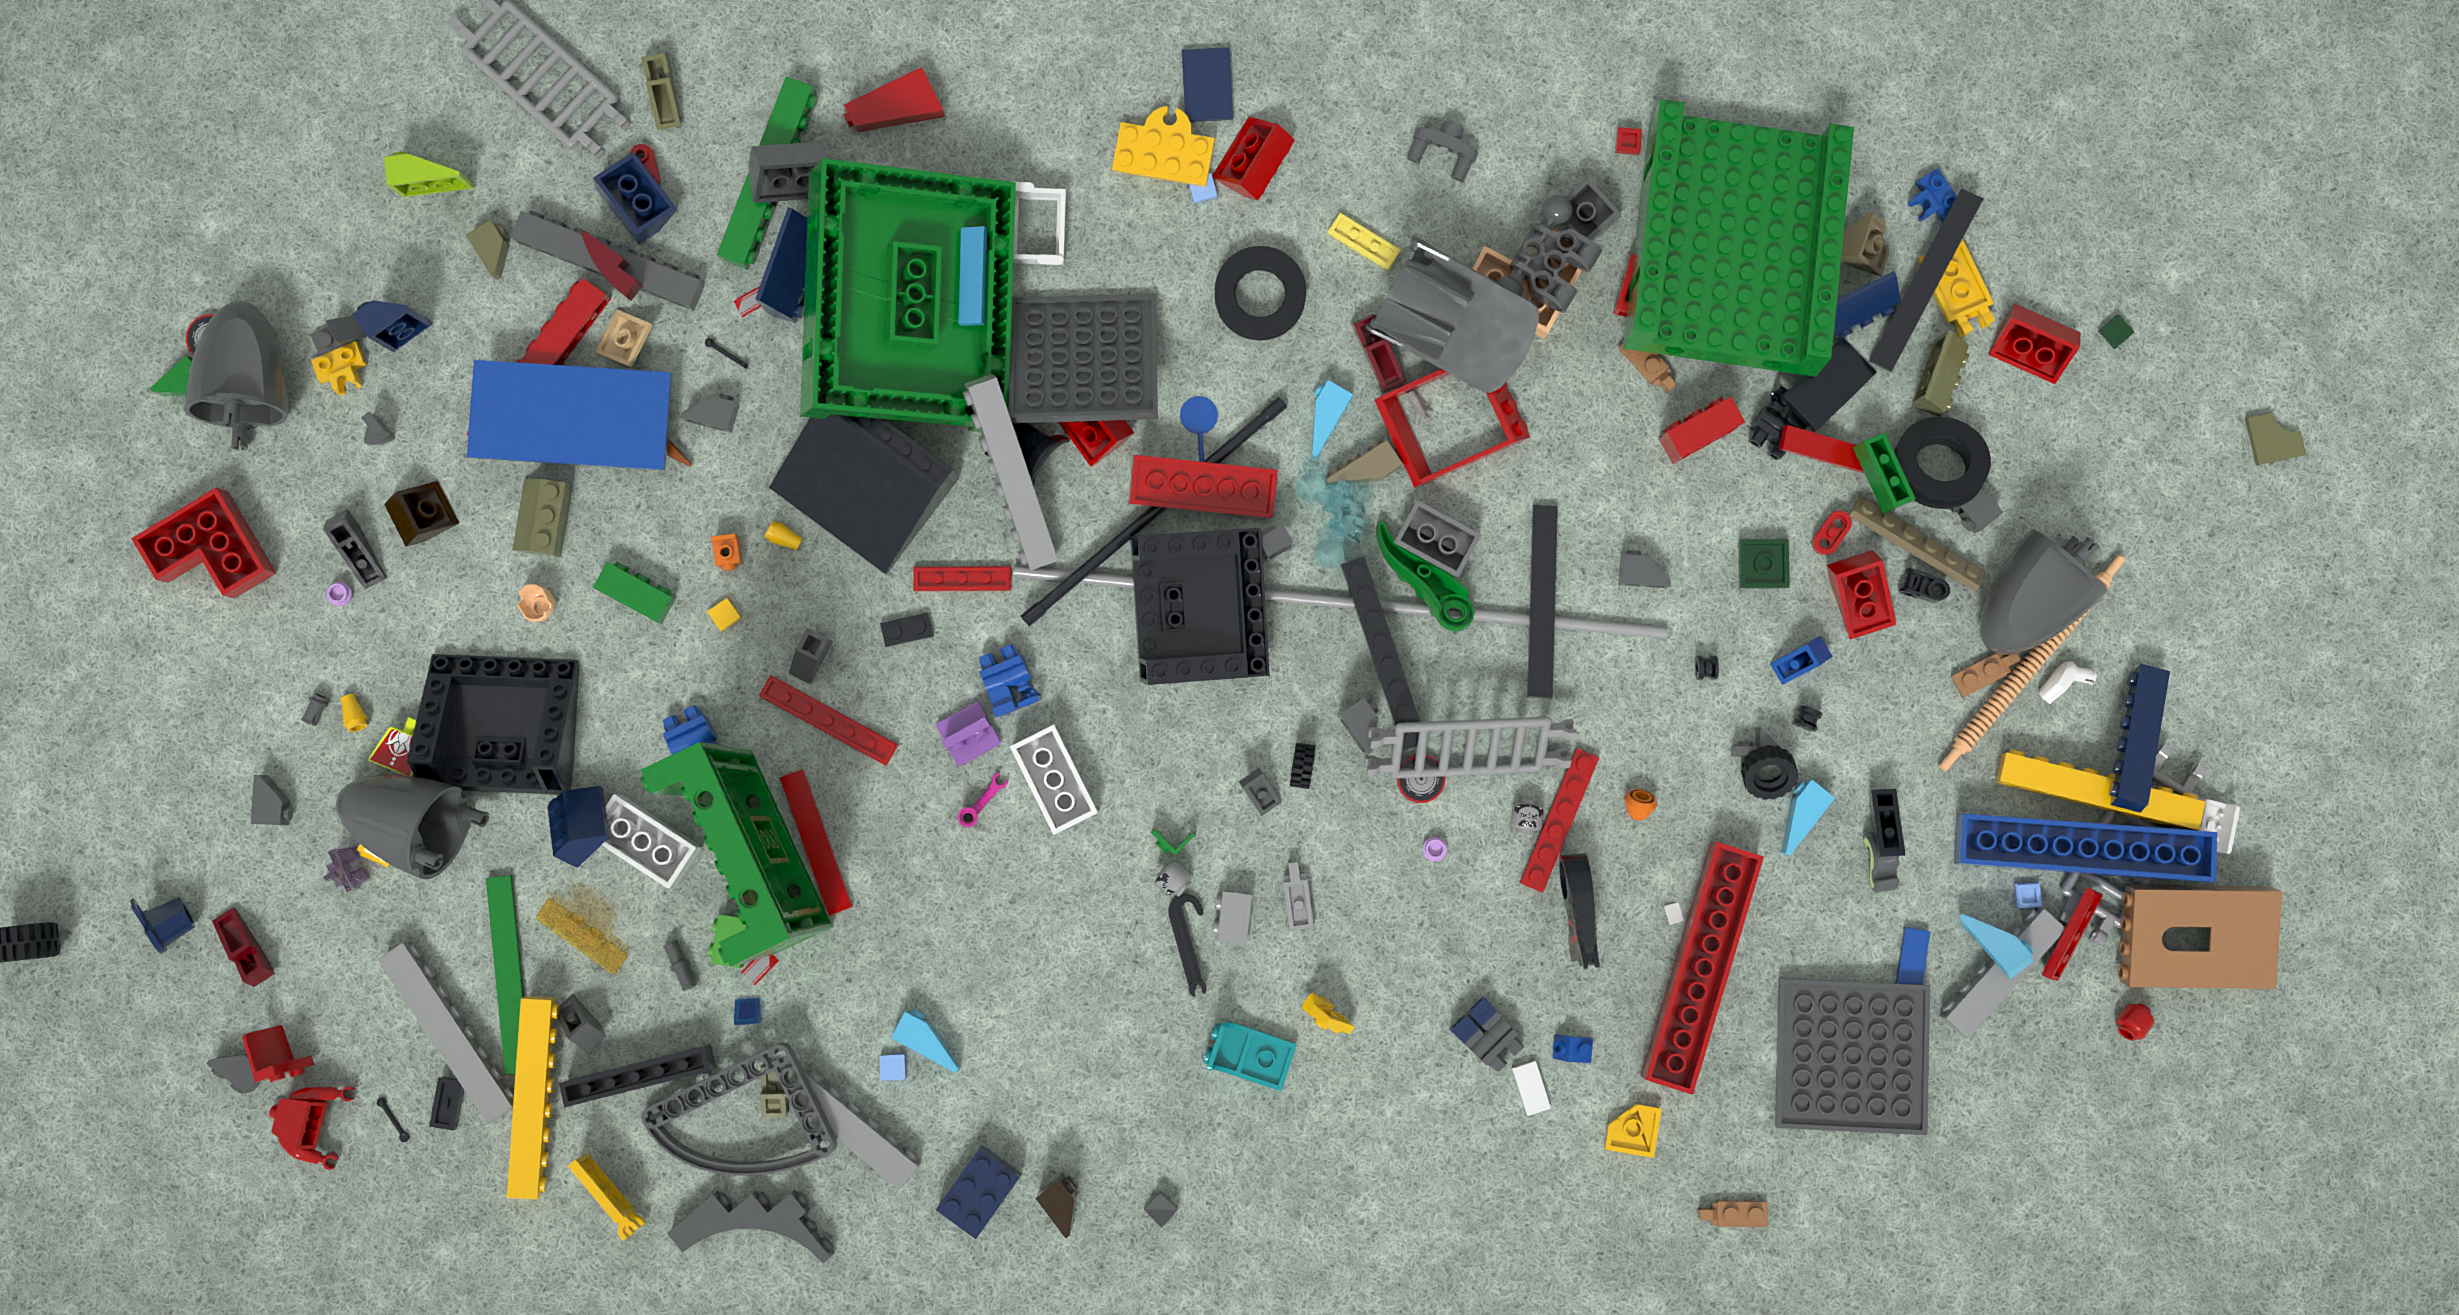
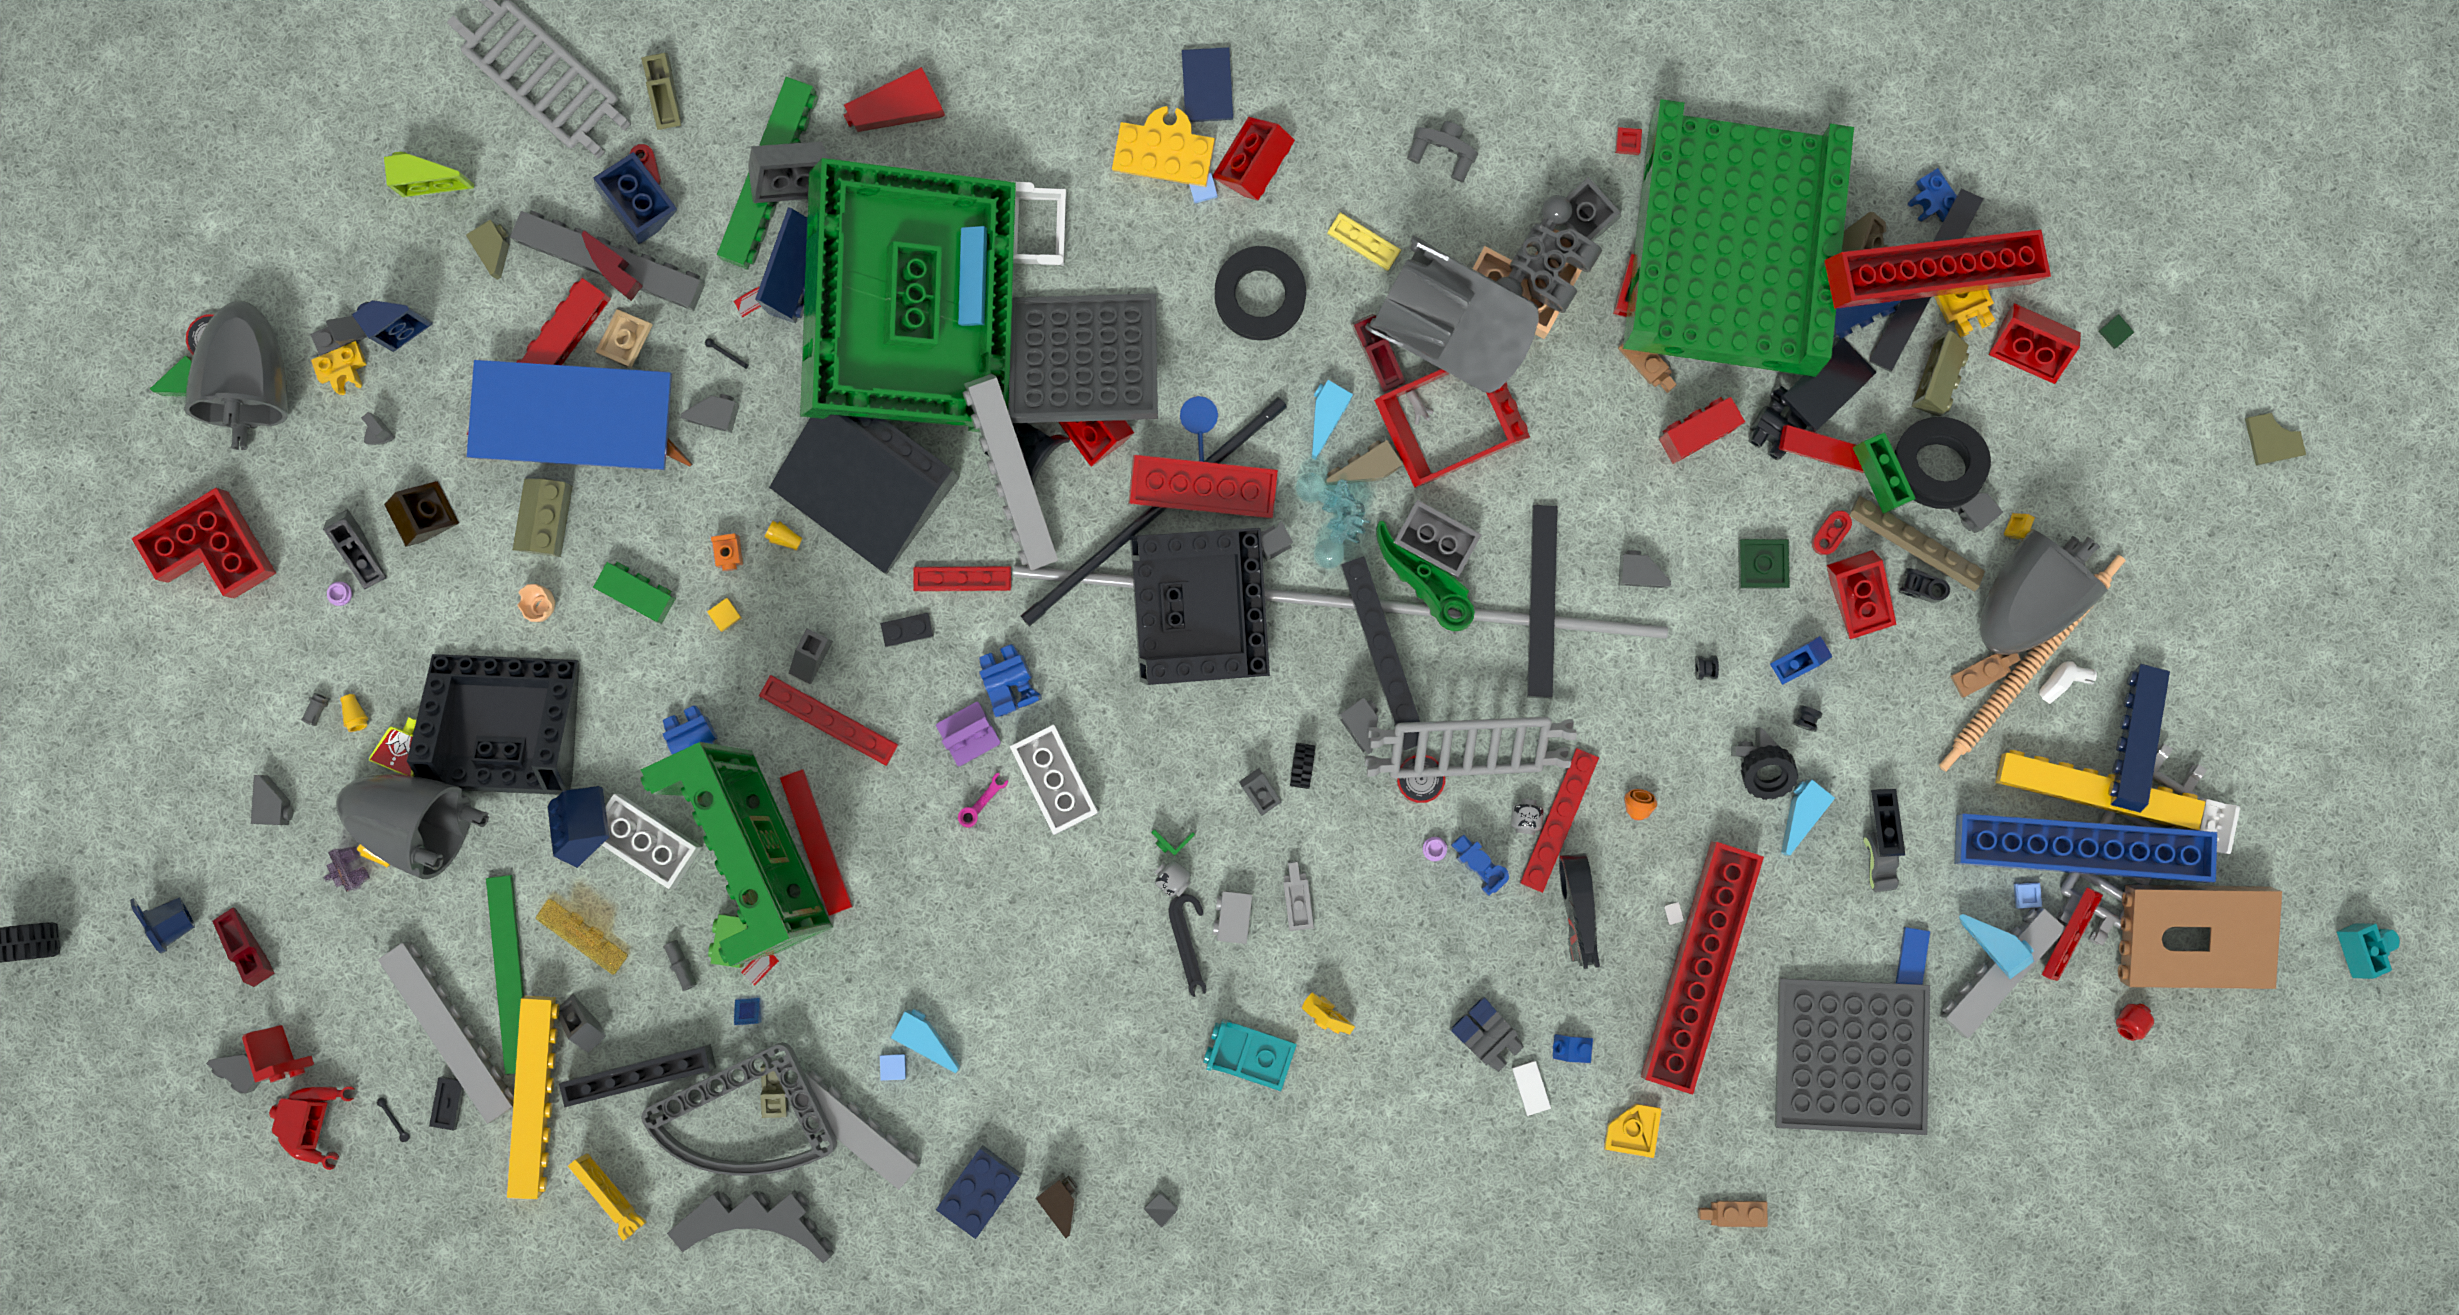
none -> blue hips [1451,835,1509,896]
none -> red brick [1824,229,2051,309]
none -> yellow tile [2004,513,2035,539]
none -> teal brick [2336,923,2400,979]

